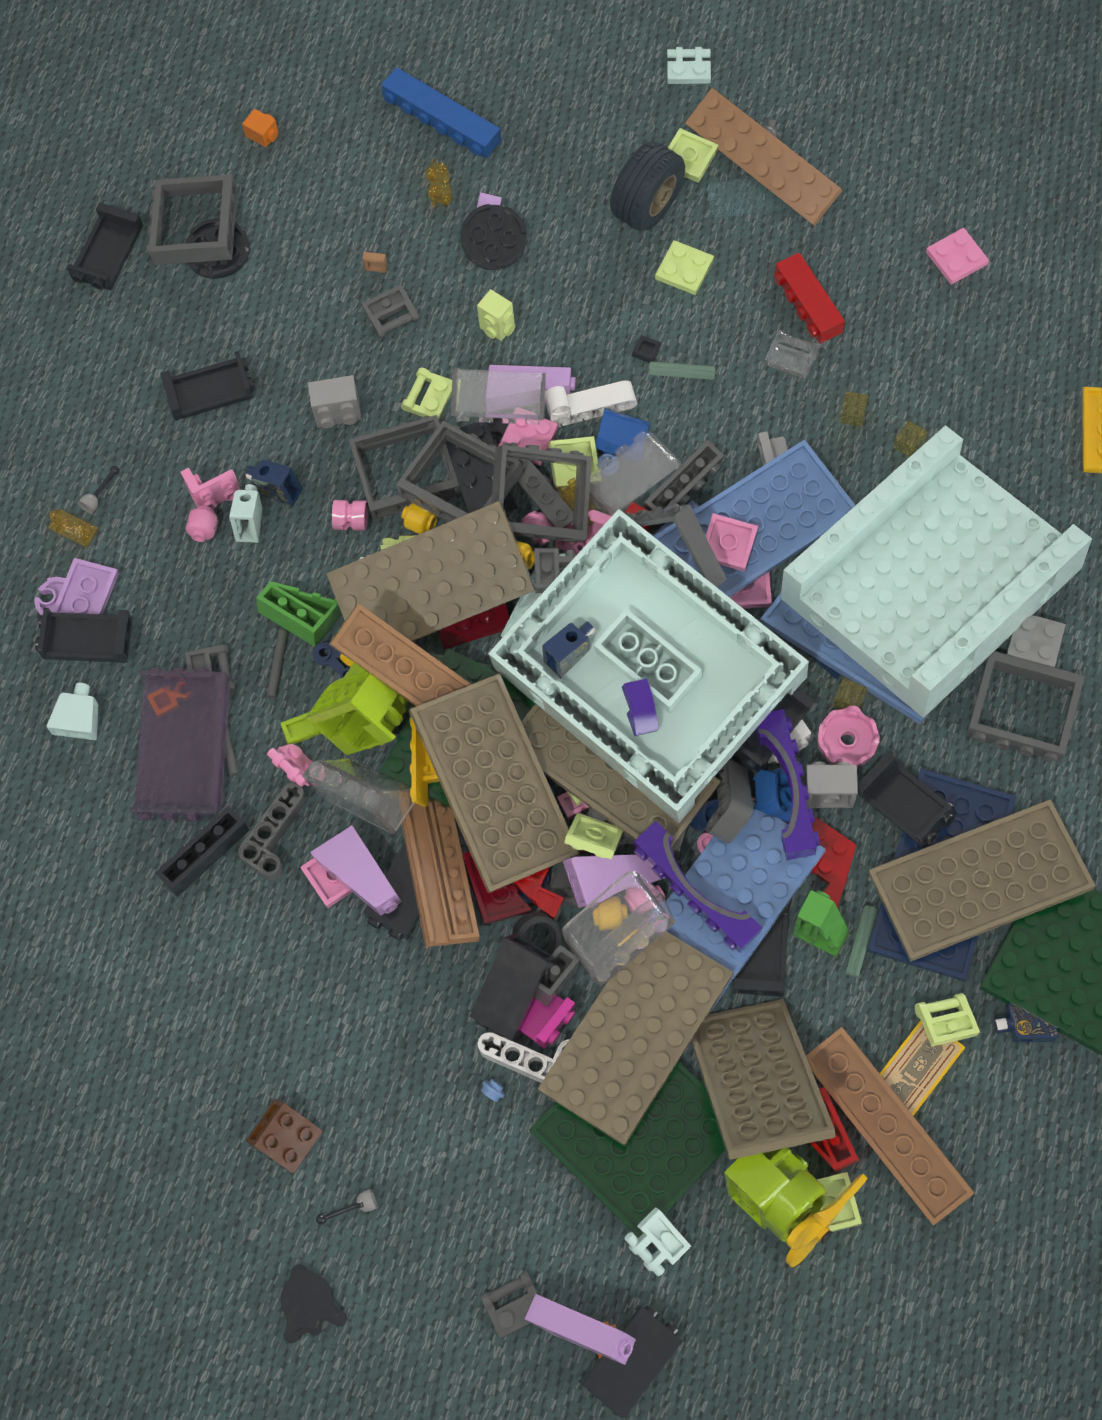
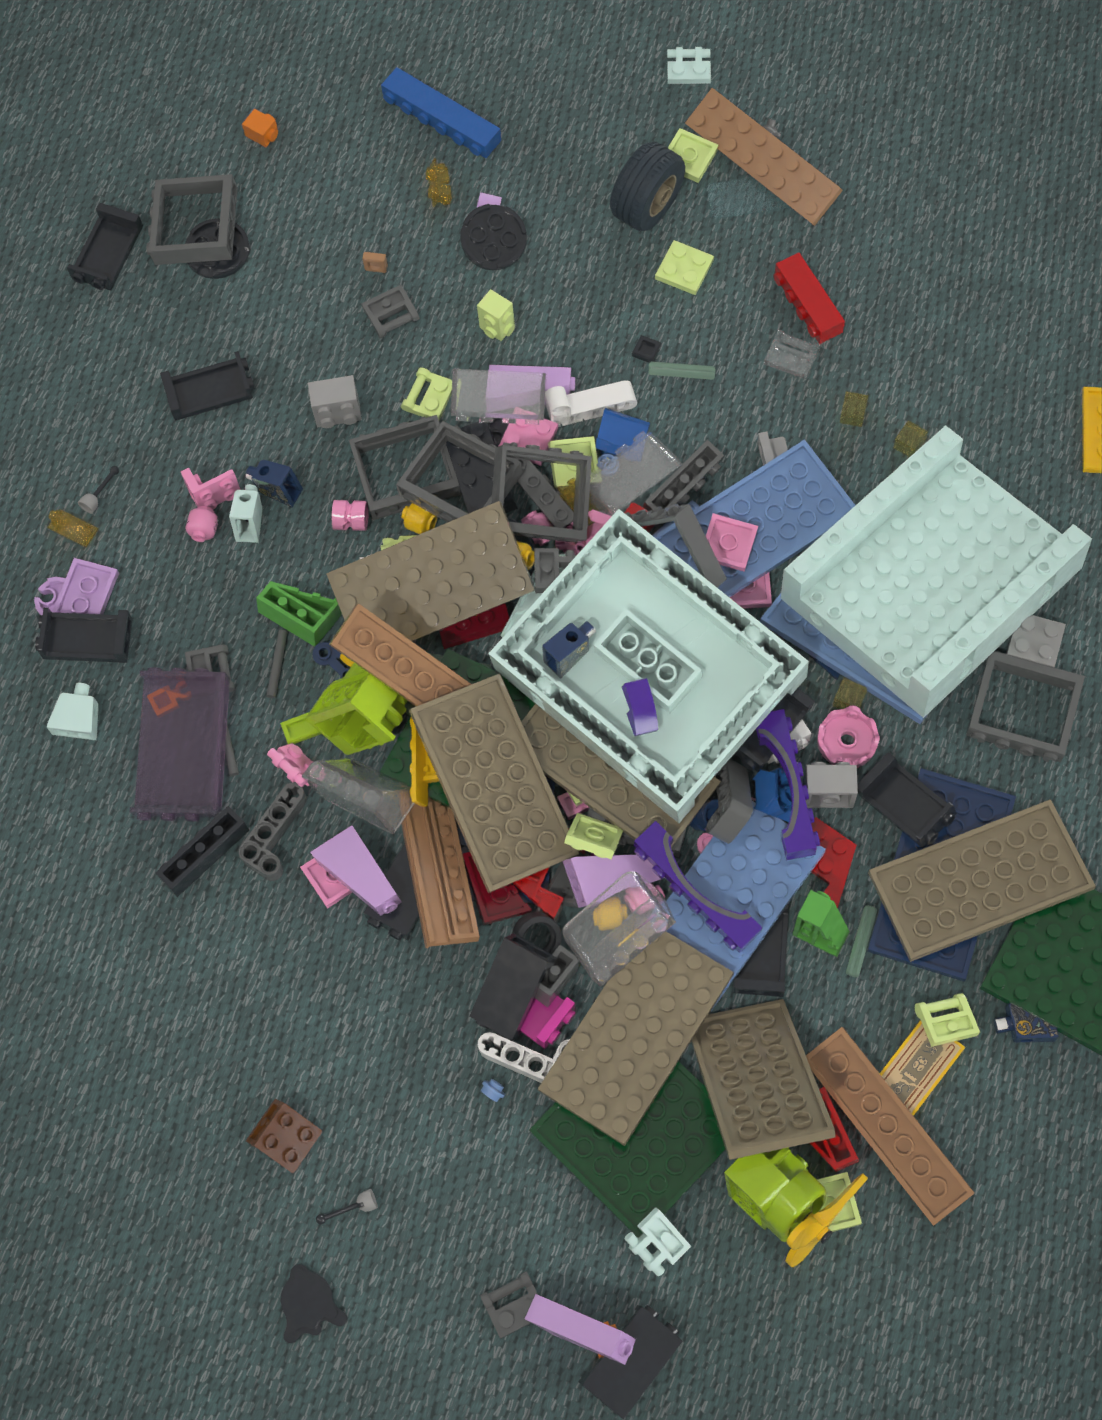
bright pink plate [926,228,989,285] -> none

